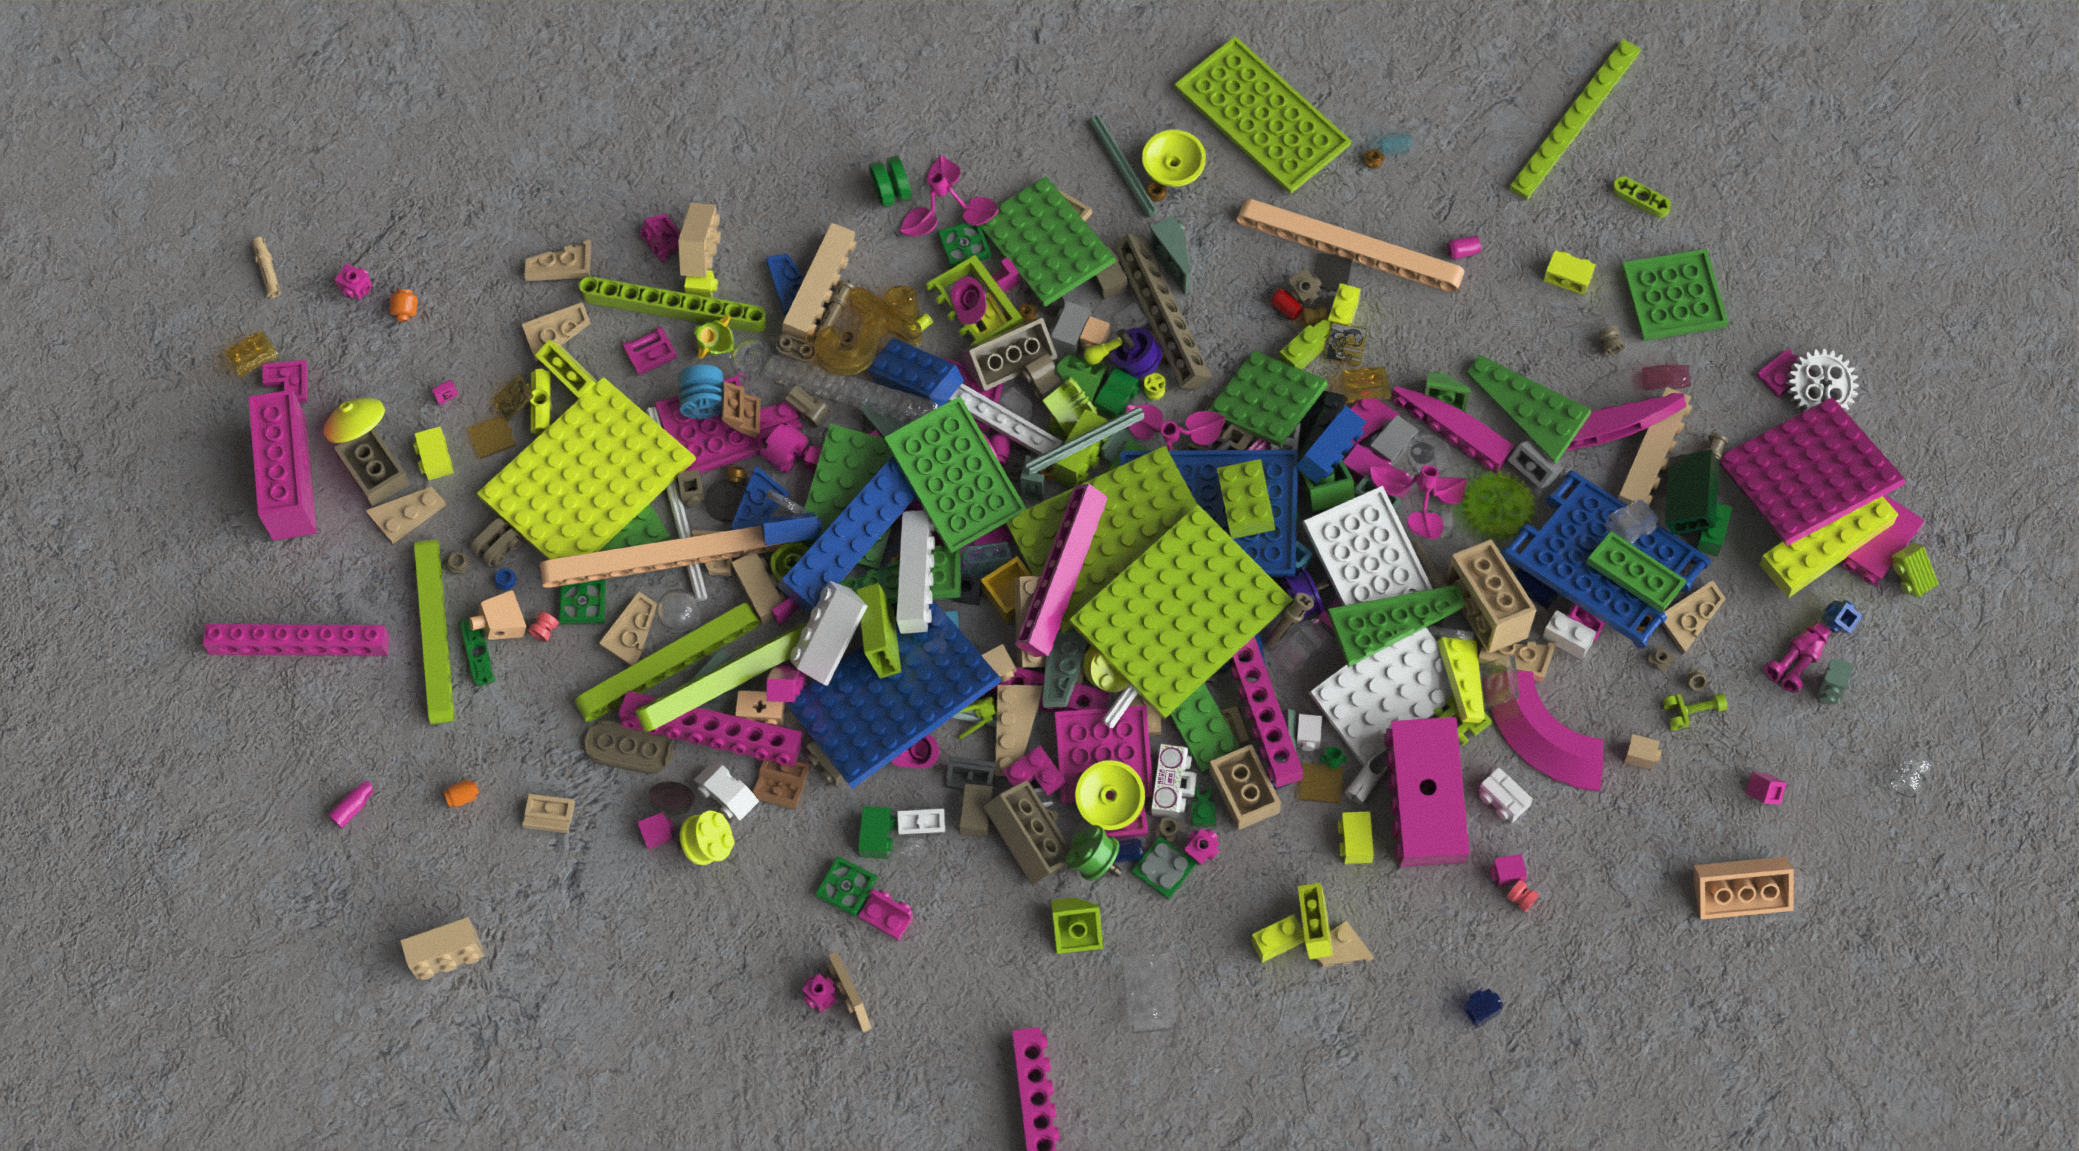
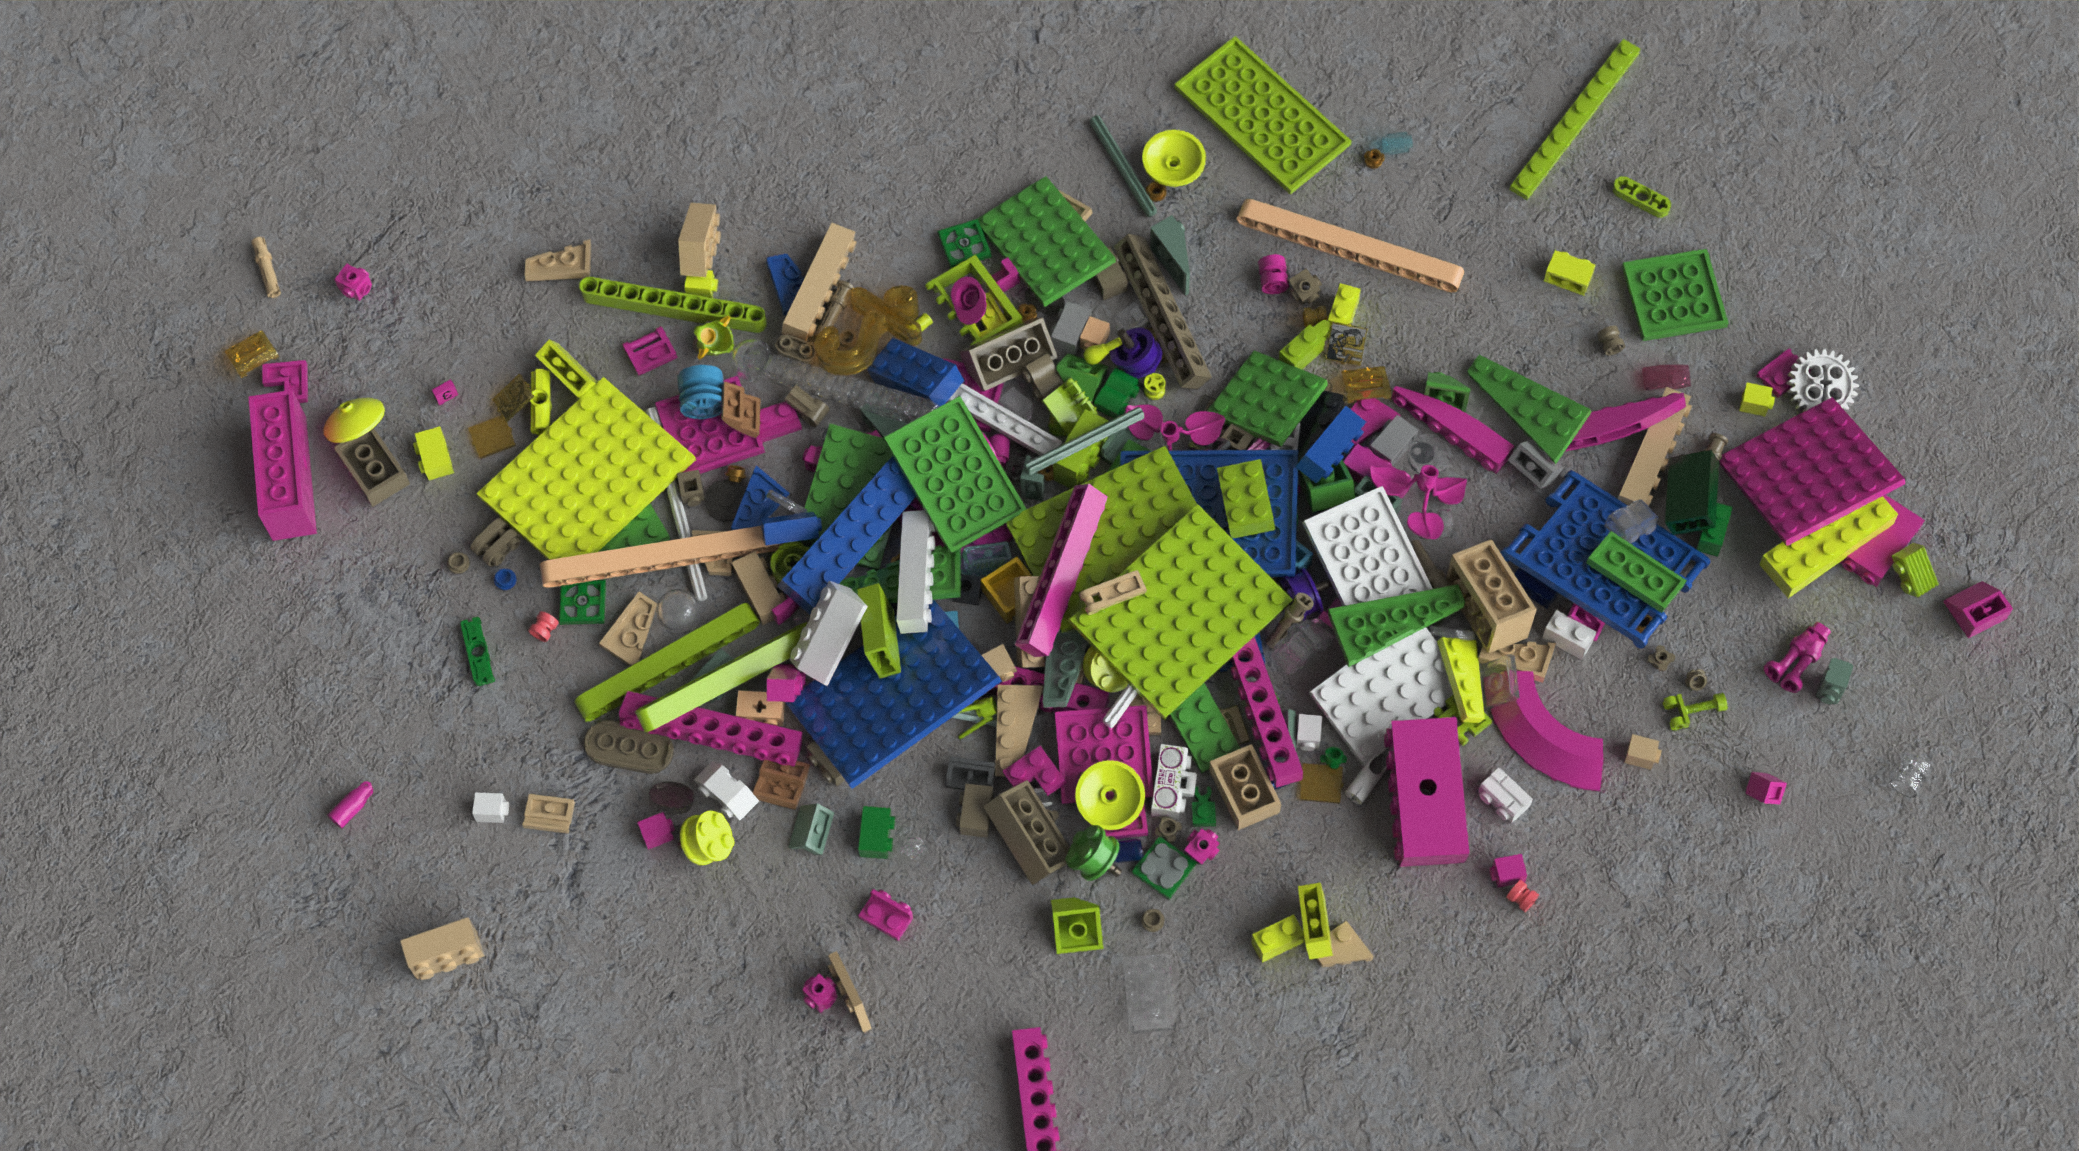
dark pink brick [203,624,390,656] -> none
tan wing [366,486,446,544] -> none
orange head [389,289,418,322] -> none
lime beam [414,539,455,725] -> none
orange brick [443,778,479,808] -> none
light nougat torso [469,590,526,640] -> none
tan wing [522,302,591,364] -> none
dark pink bracket [640,213,681,263] -> none
dark pink brick [760,421,808,474] -> none
green piece [814,856,878,918] -> none
green wheel [869,155,912,209] -> none
dark pink piece [890,734,940,769] -> none
white hinge [898,809,945,835] -> none
dark pink plant [900,155,999,236] -> none
red piece [1270,289,1304,321] -> none
clear smoke piece [1313,253,1352,292] -> none
neon yellow brick [1337,811,1374,864] -> none
dark pink piece [1447,236,1481,260] -> none
clear neon green gear [1462,471,1536,540] -> none
clear blue brick [1463,988,1503,1028] -> none
tan wing [1662,580,1726,654] -> none
light nougat slope [1694,857,1794,919] -> none
blue brick [1821,600,1863,634] -> none
none -> white brick [473,793,509,823]
none -> sand green panel [789,803,835,856]
none -> tan plate [1079,570,1147,615]
none -> dark tan plate [1141,909,1165,932]
none -> dark pink wheel [1258,254,1289,294]
none -> neon yellow brick [1739,382,1775,417]
none -> dark pink slope [1943,581,2013,639]

